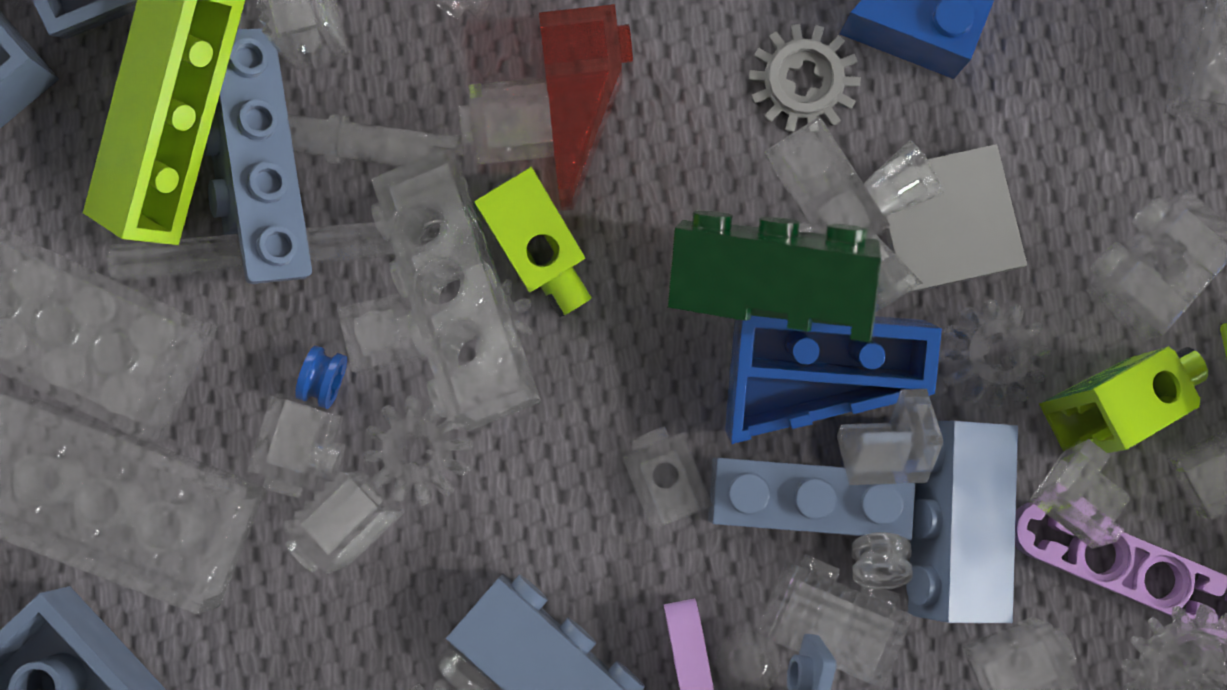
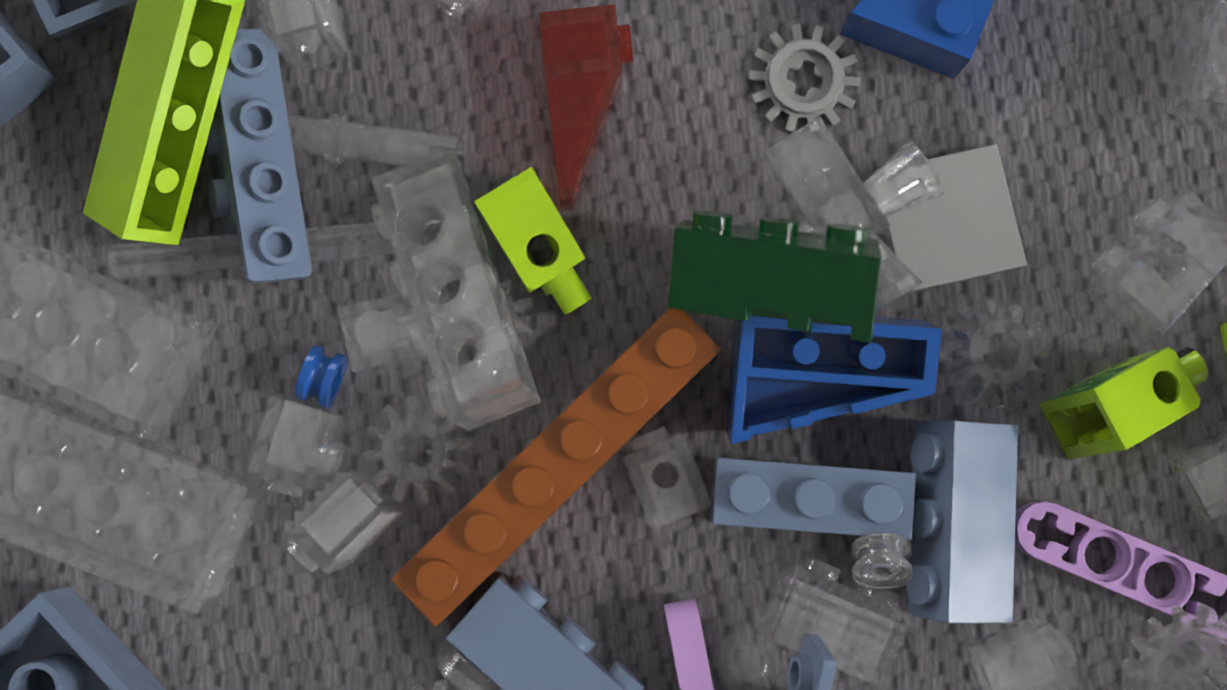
clear brick [458,77,554,165] -> none
clear panel [837,389,944,485] -> none
clear panel [1029,439,1129,549] -> none
none -> dark orange brick [391,308,722,627]

